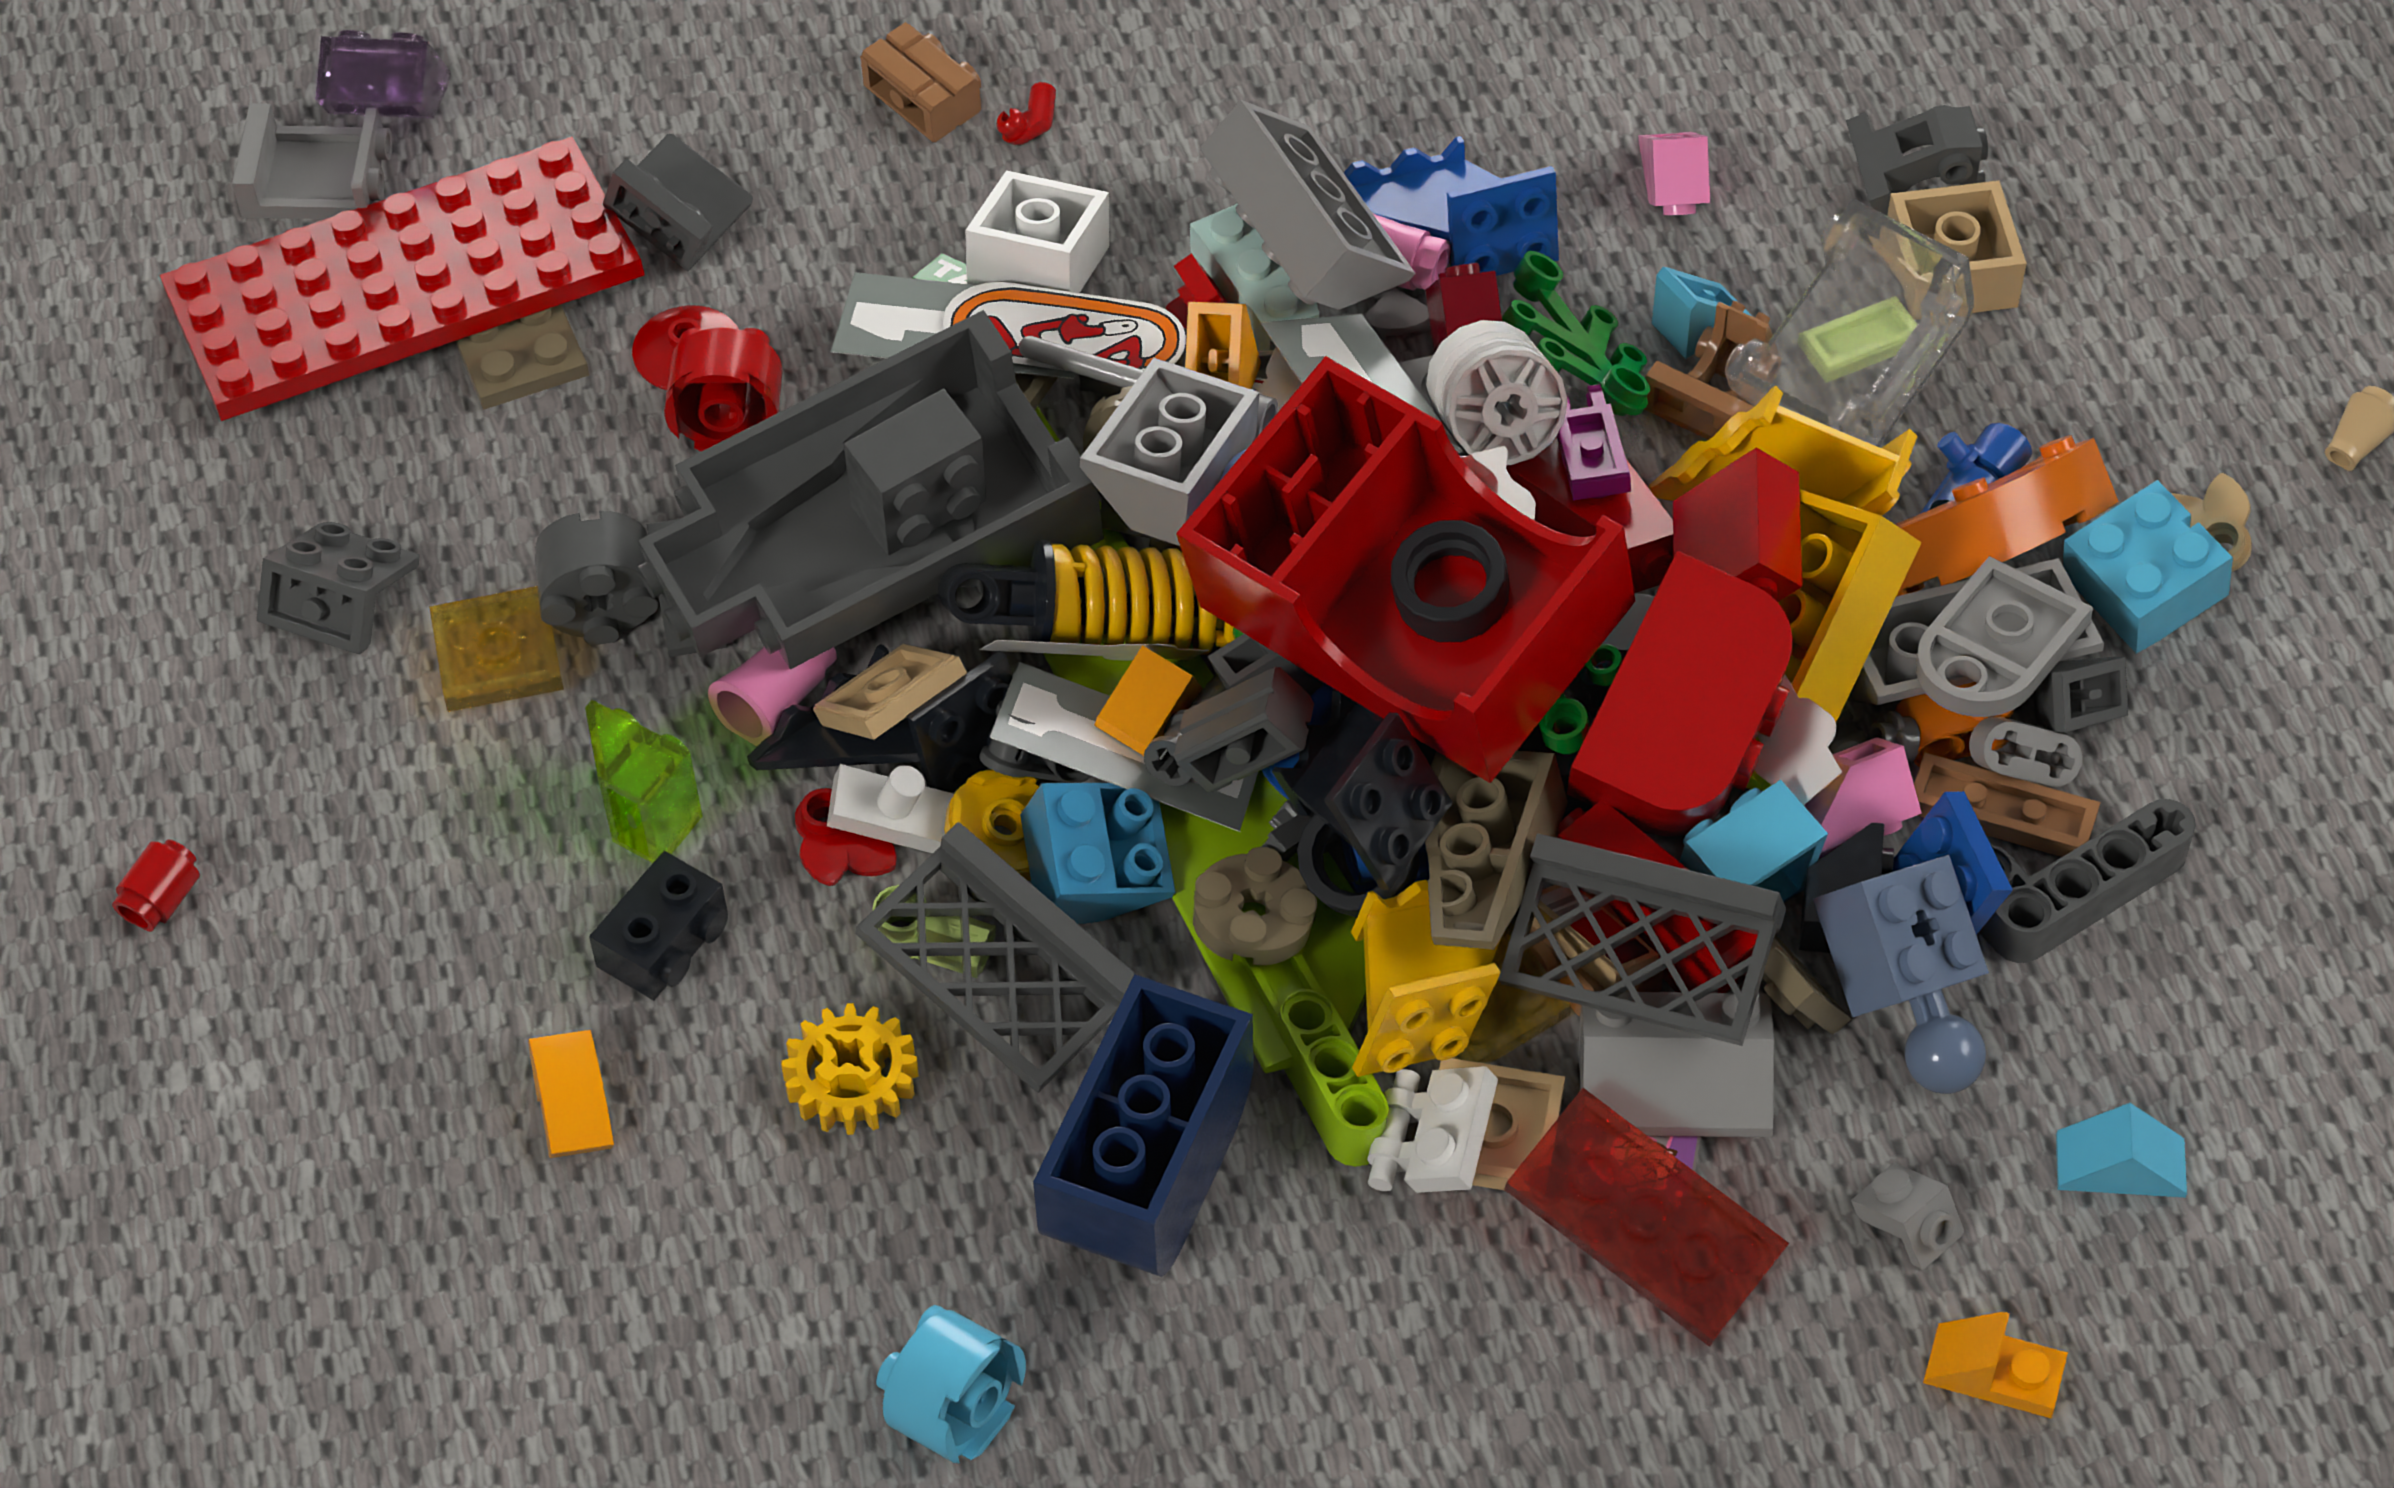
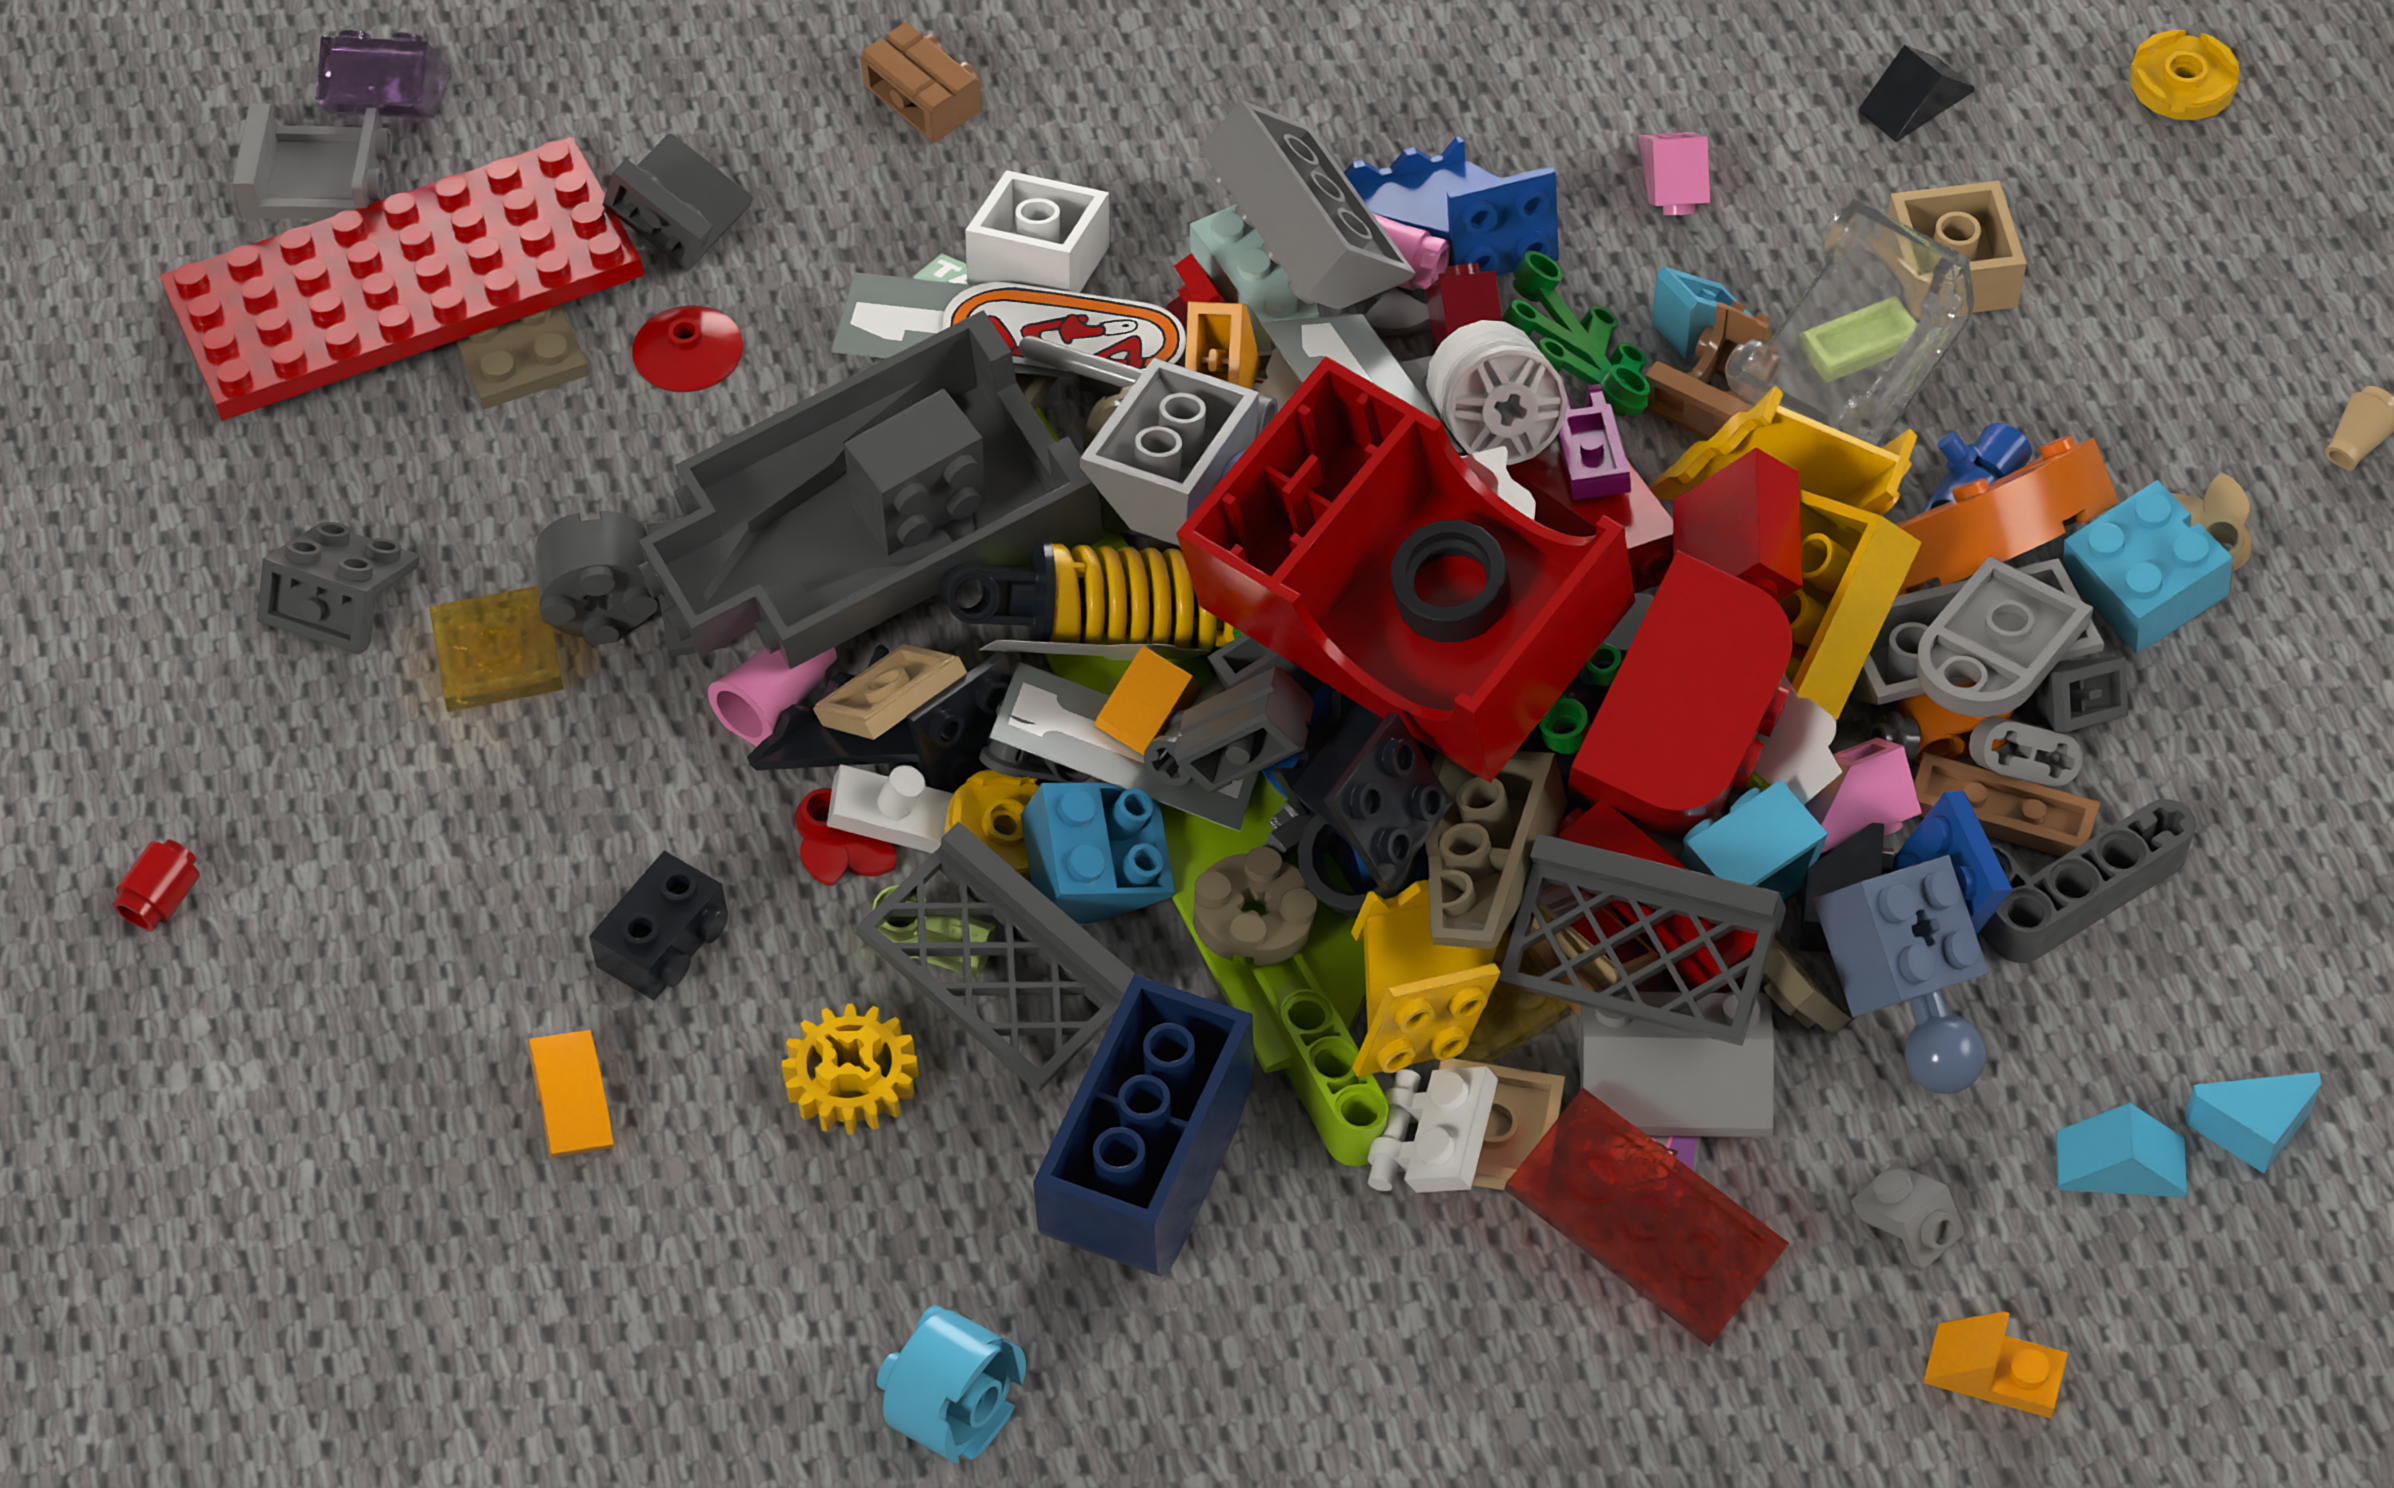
clear neon green slope [585,700,703,863] -> none
red brick [664,327,783,452] -> none
red arm [996,82,1056,146] -> none
dark grey tile [1846,105,1988,230] -> none
none -> black slope [1859,45,1974,142]
none -> yellow plate [2130,29,2239,121]
none -> medium azure slope [2184,1072,2322,1173]

